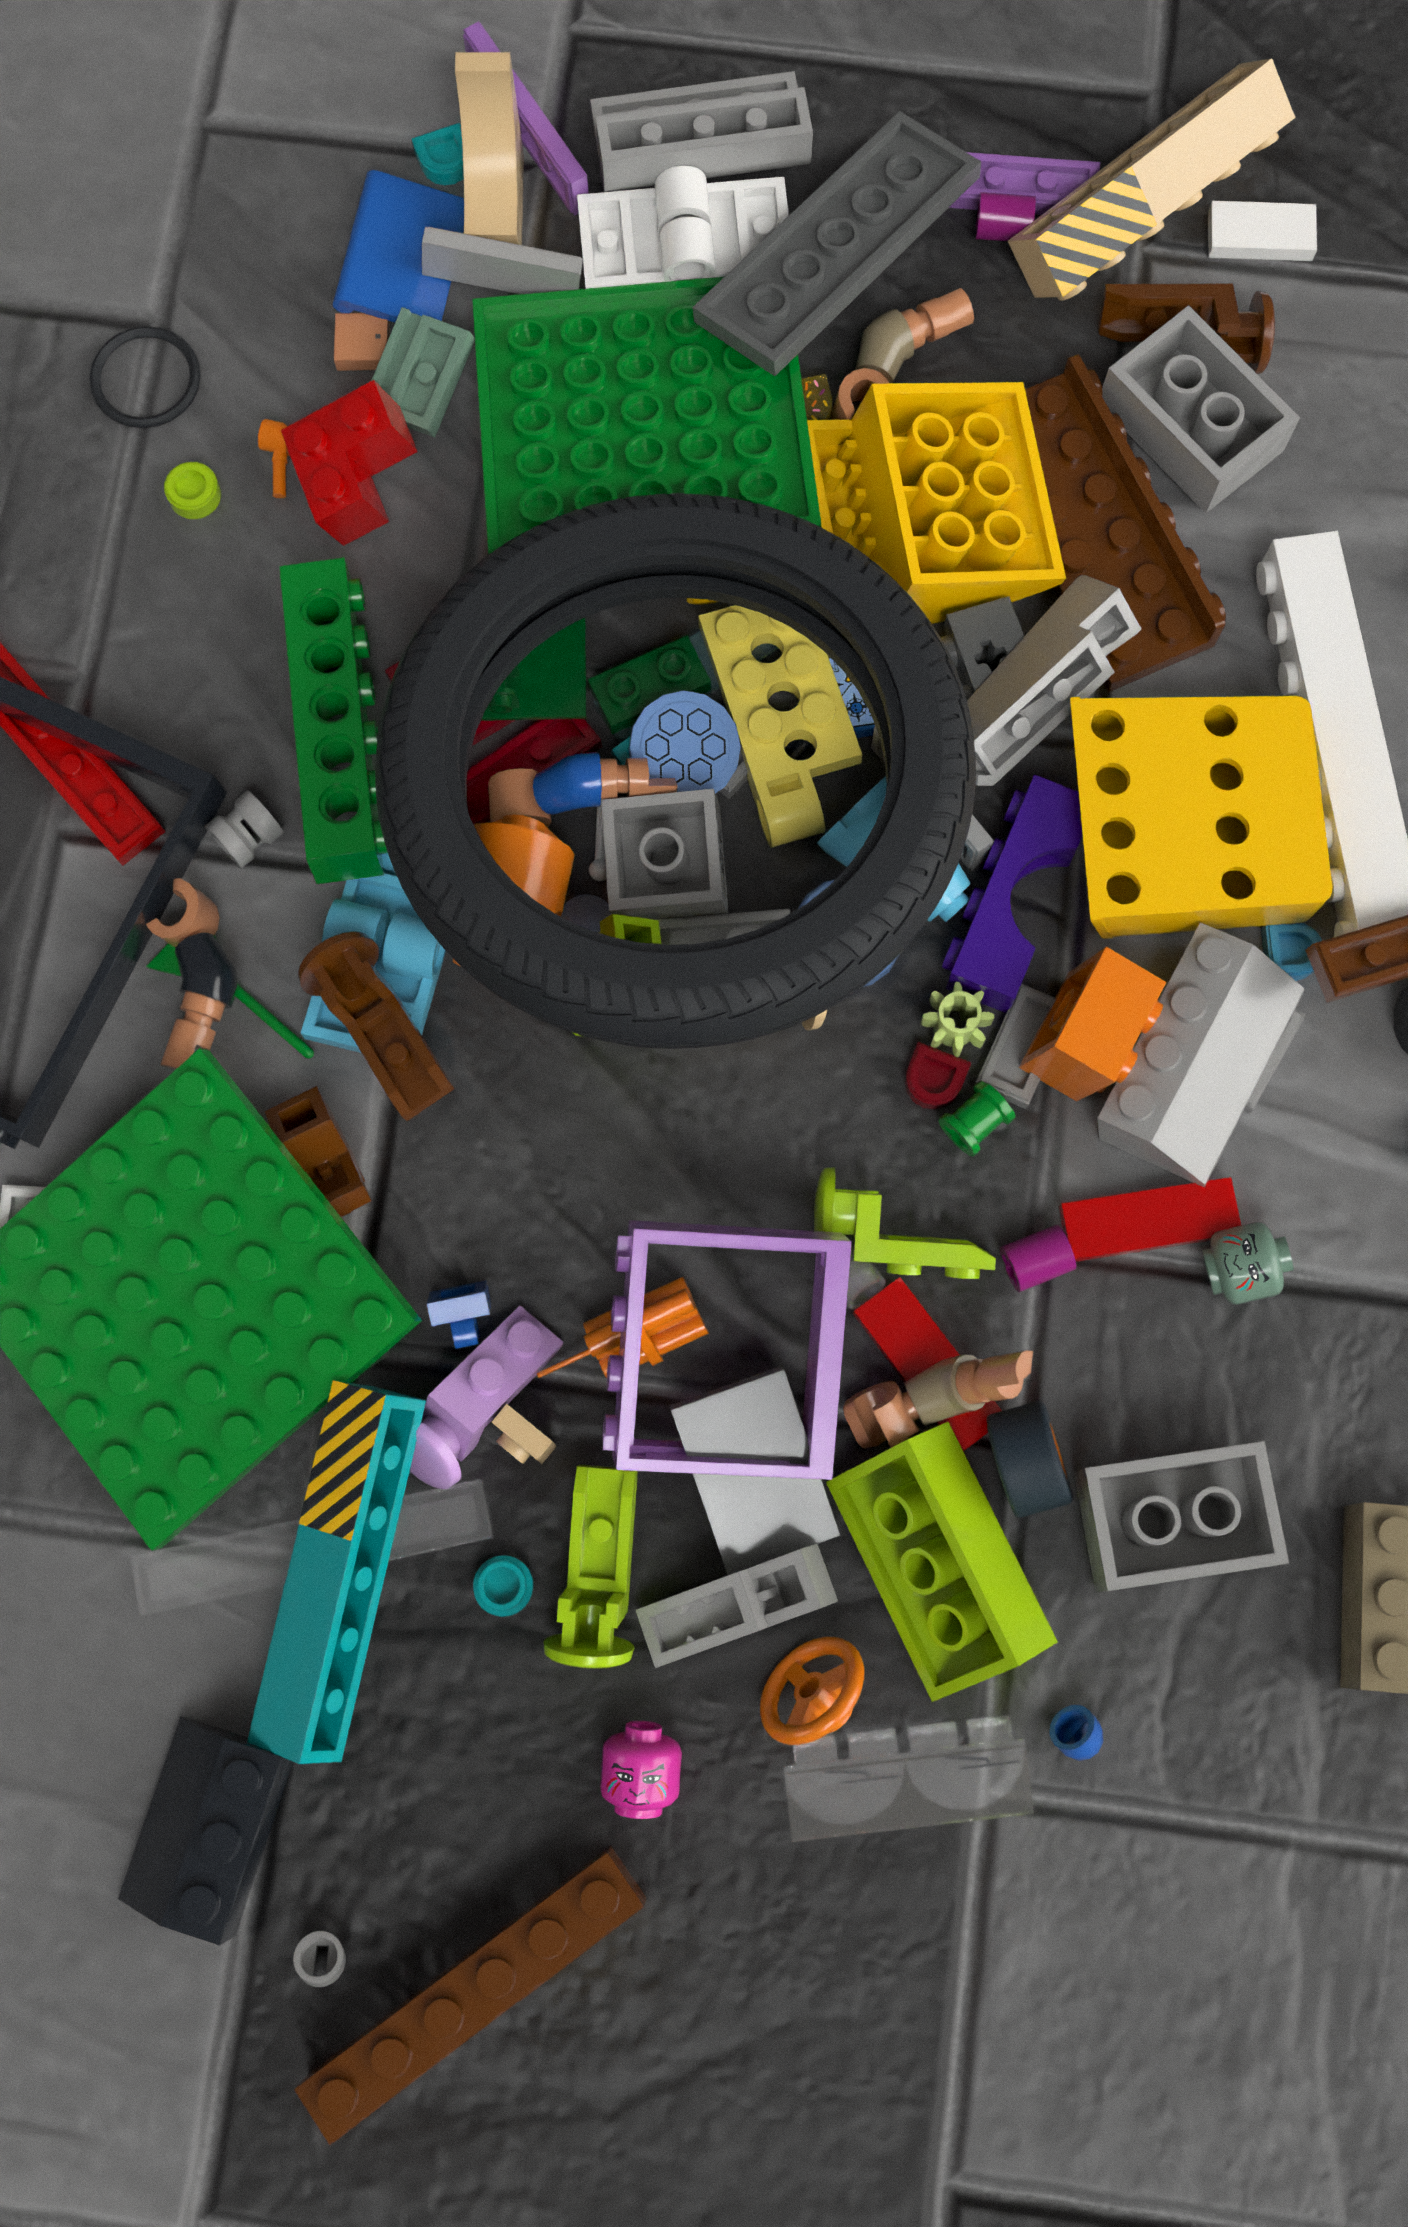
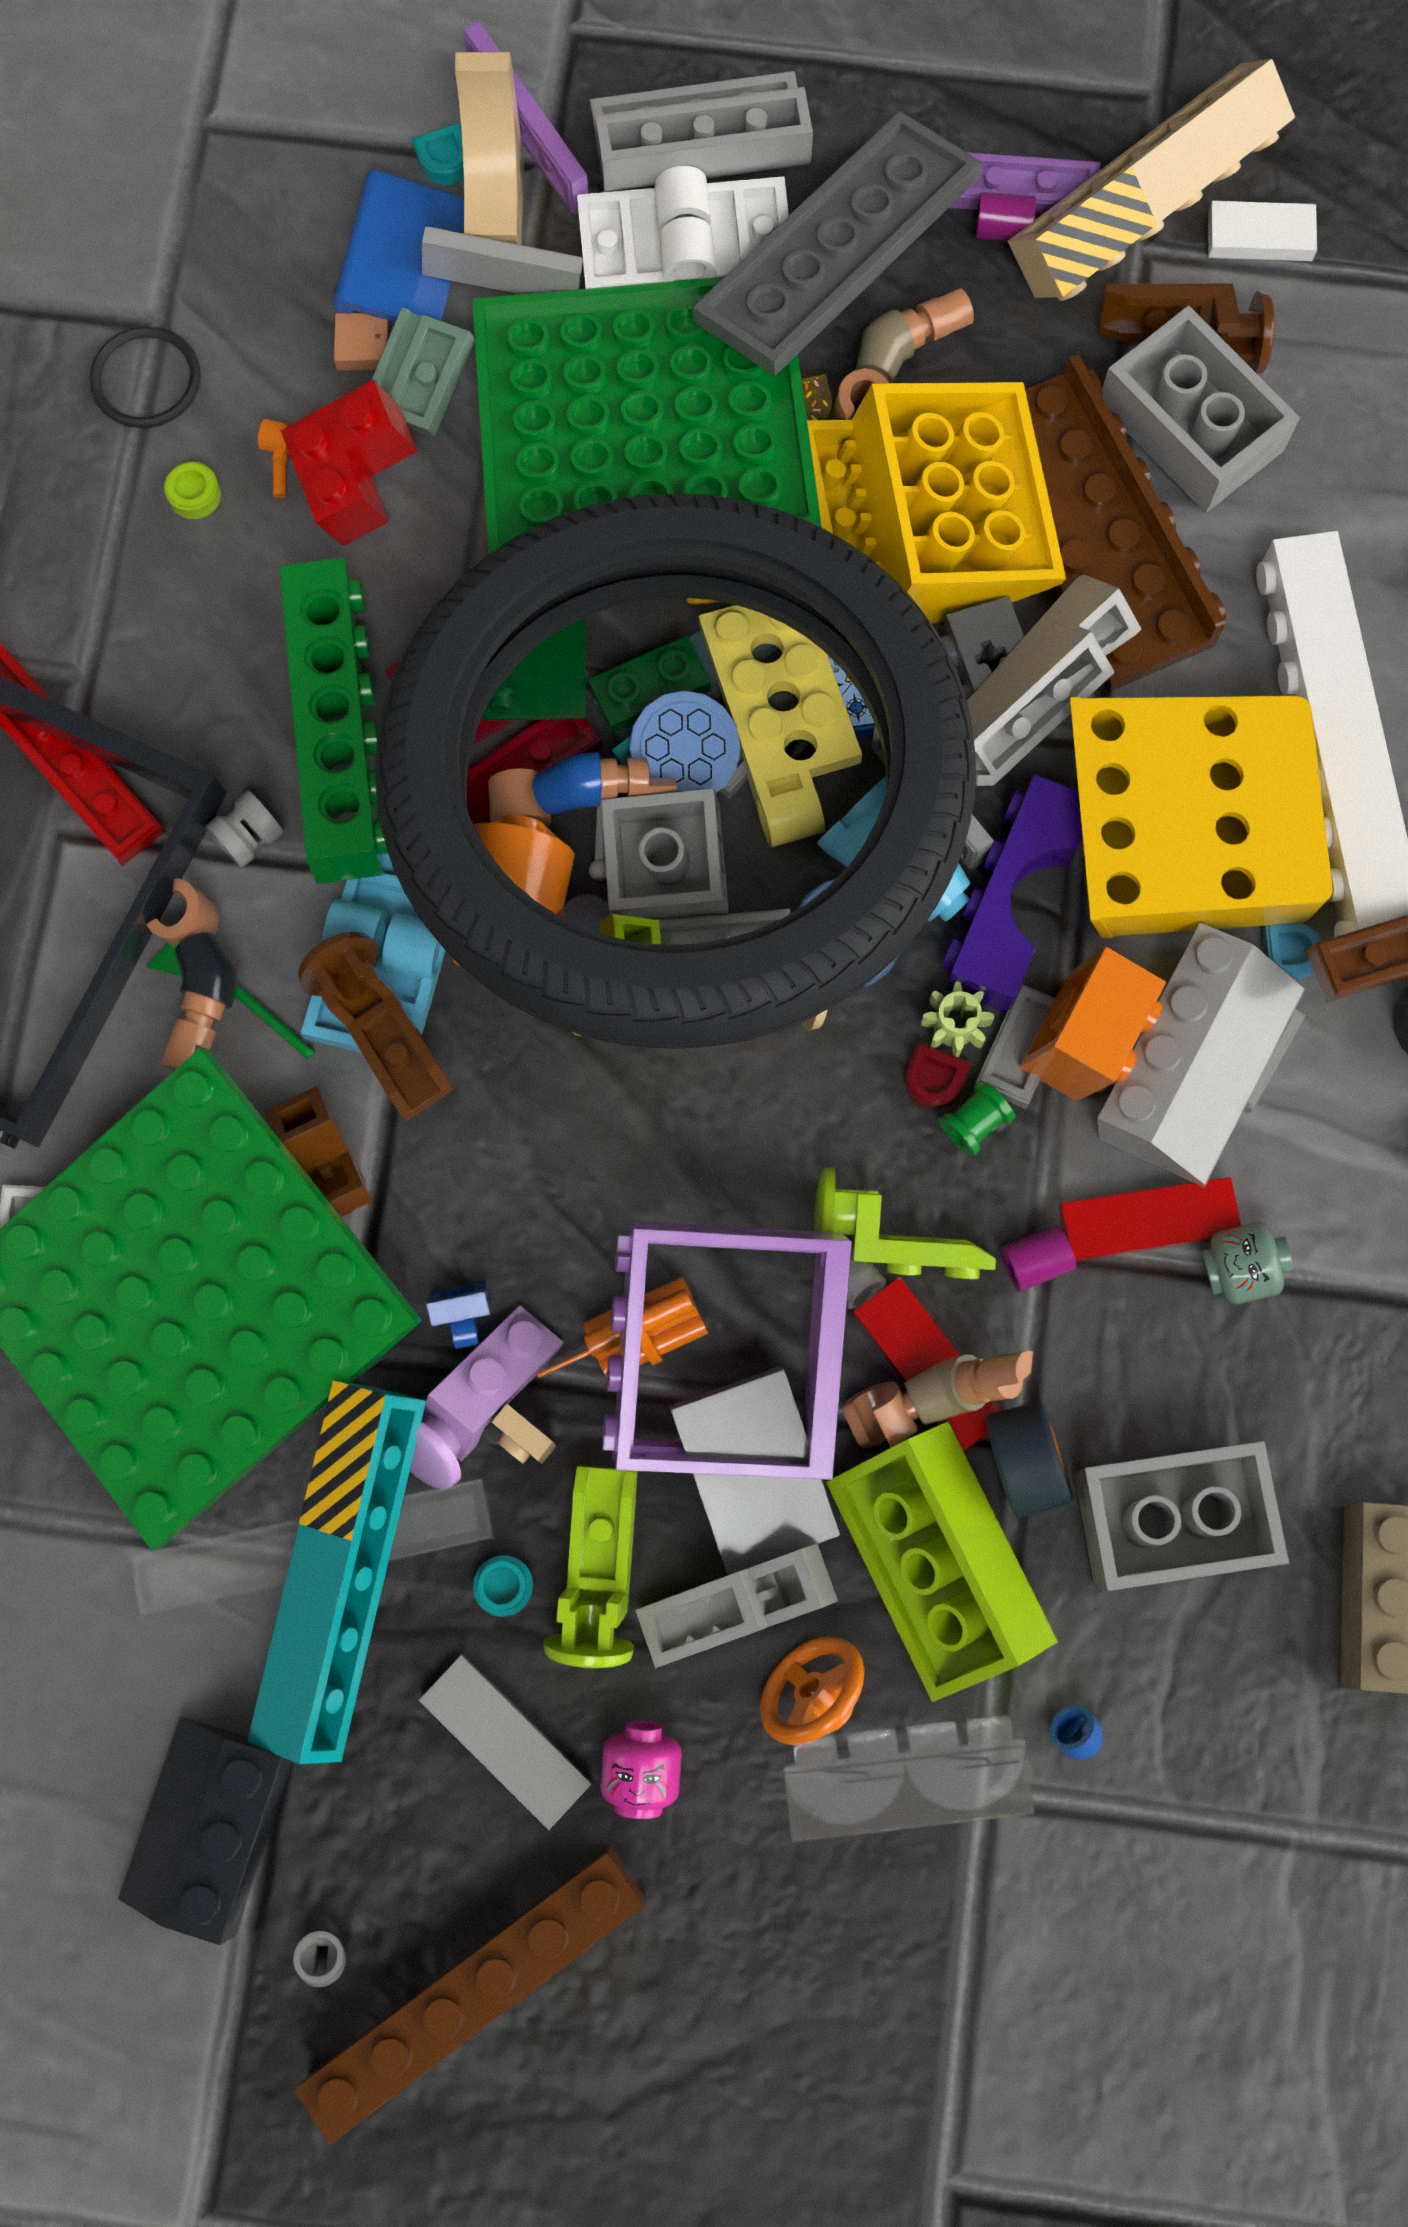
none -> light grey tile [419,1655,593,1830]

